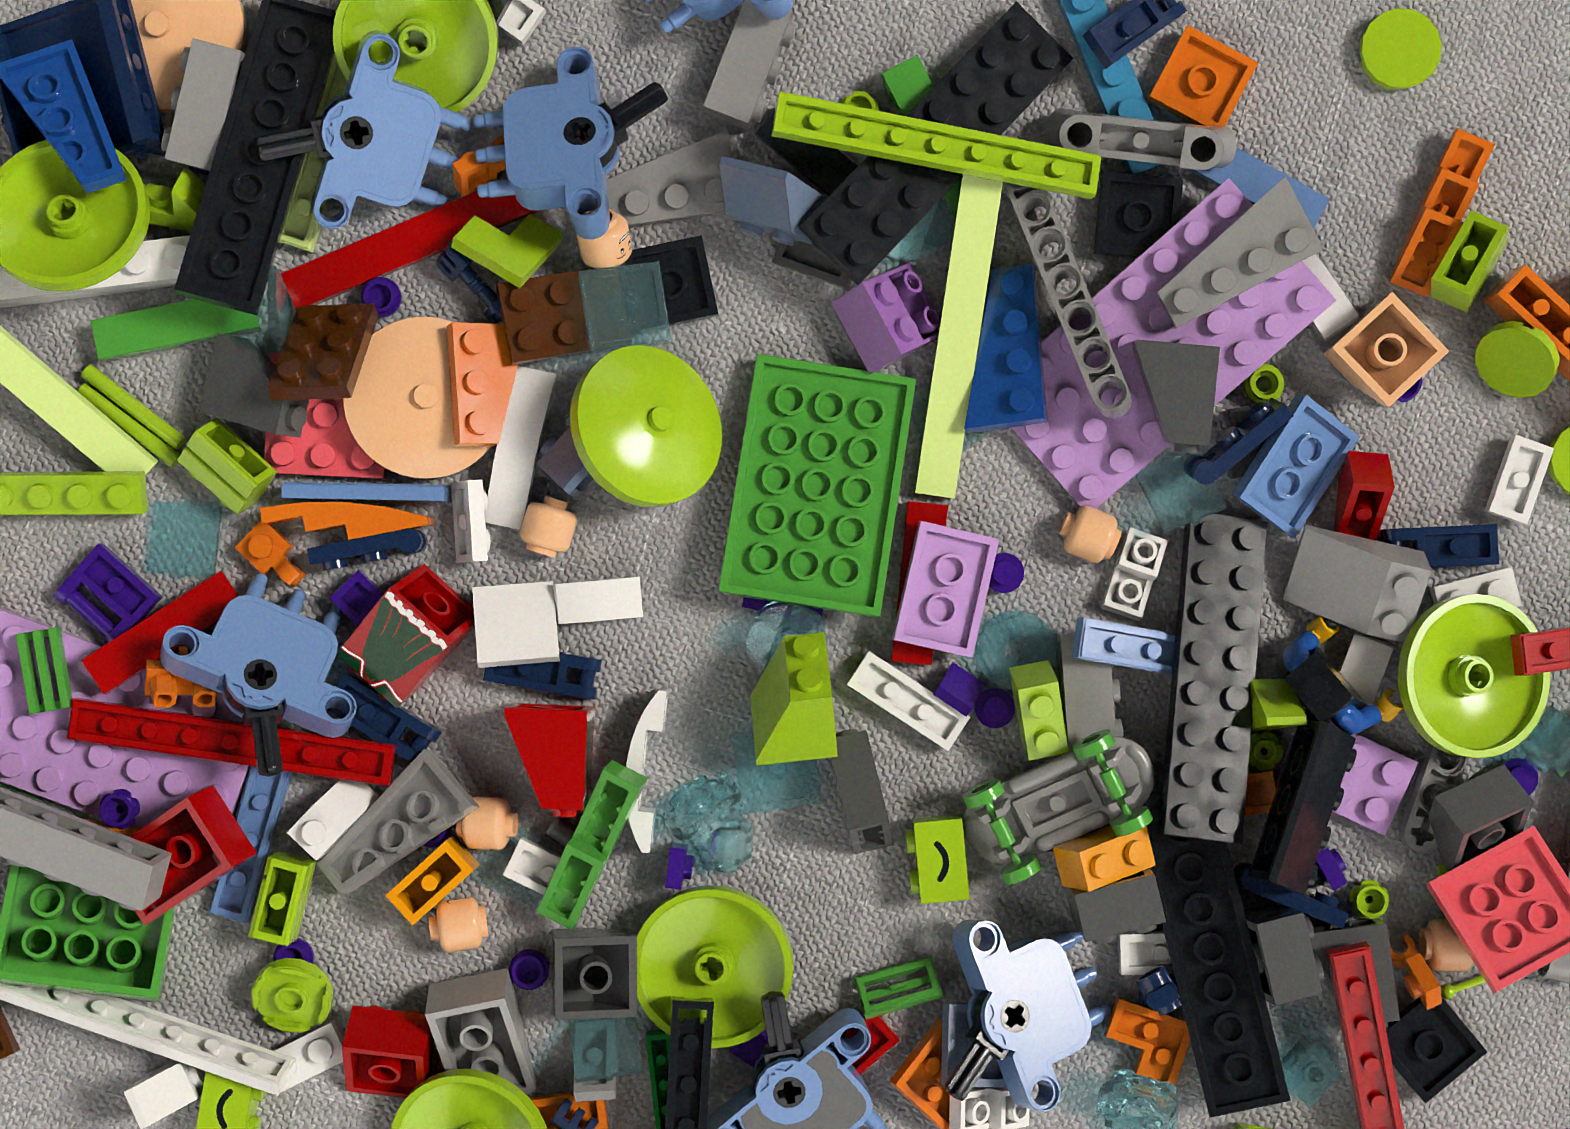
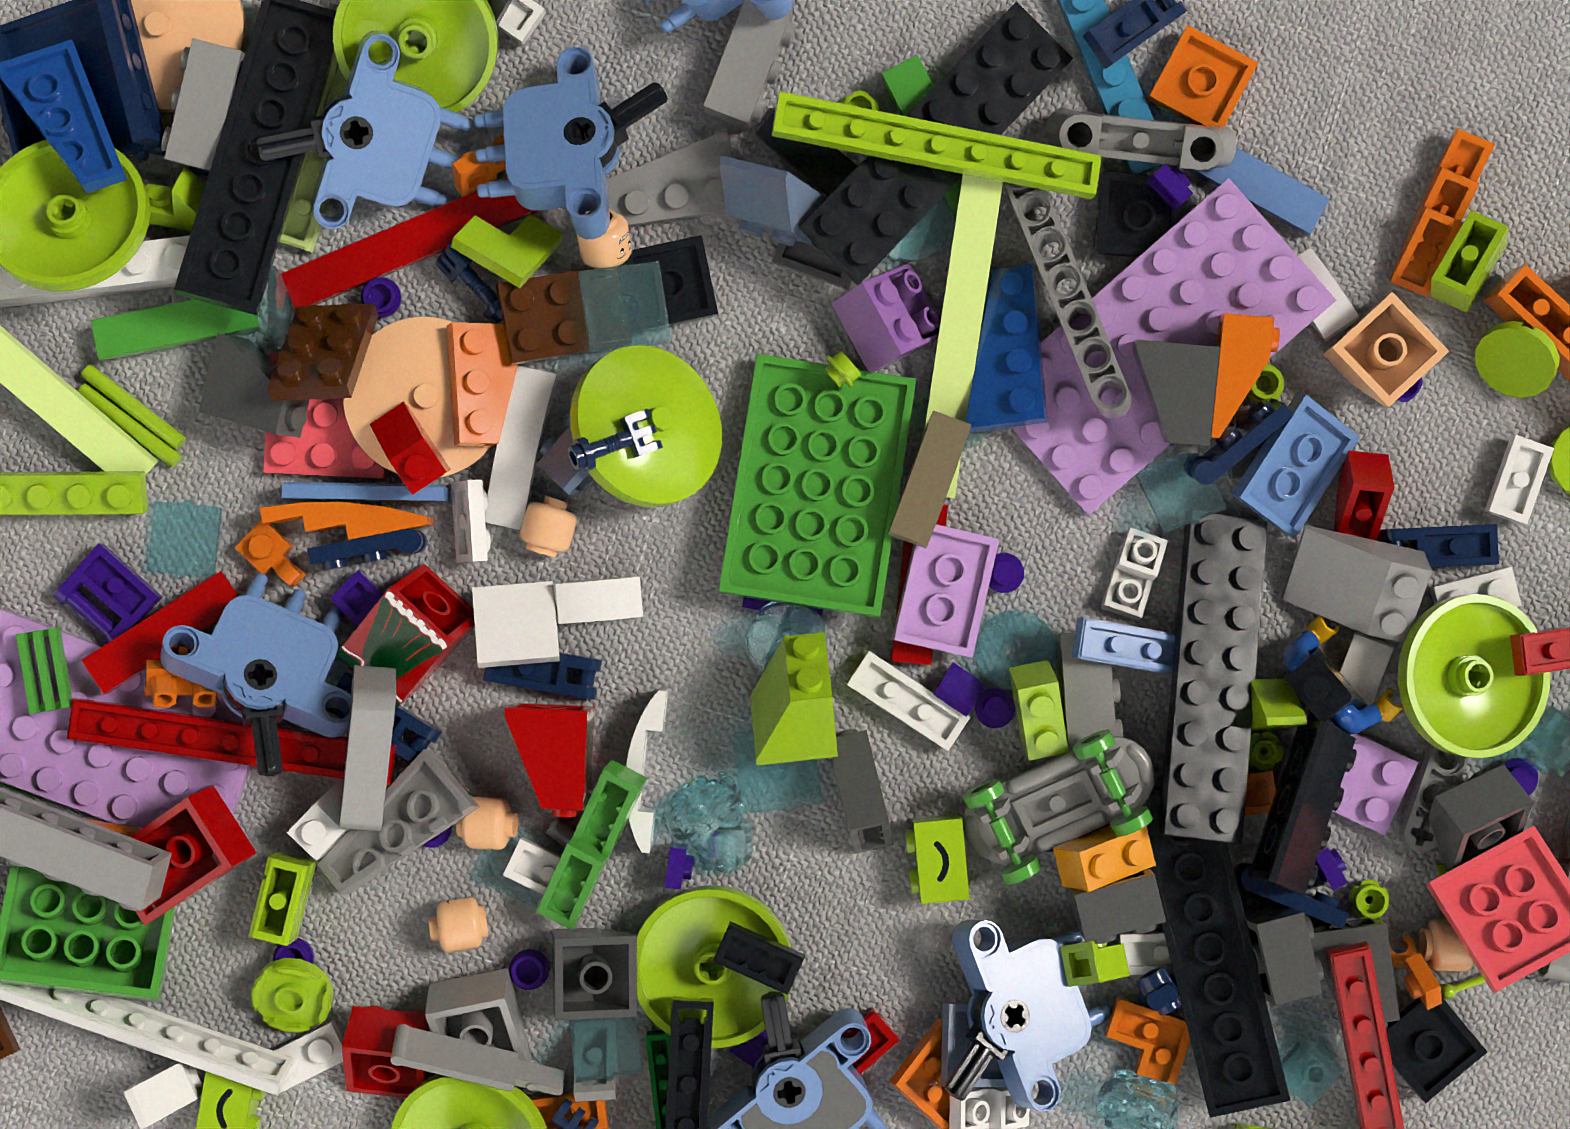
dark purple plate [100,789,140,829] -> none
lime brick [177,417,278,515] -> none
medium blue tile [208,766,293,924] -> none
light orange brick [385,835,480,926] -> none
bright green tile [854,956,943,1020] -> none
light nougat head [1058,505,1122,564] -> none
light grey wing [1156,176,1324,329] -> none
lime tile [1359,8,1442,91] -> none
none -> light grey beam [339,665,396,831]
none -> red slope [370,401,451,495]
none -> light grey piece [390,1024,565,1095]
none -> dark blue hinge [568,409,663,471]
none -> black plate [713,921,805,995]
none -> lime plate [824,350,861,387]
none -> dark tan slope [888,410,972,548]
none -> lime brick [1060,941,1130,987]
none -> dark purple plate [1147,164,1193,211]
none -> orange slope [1211,313,1280,438]

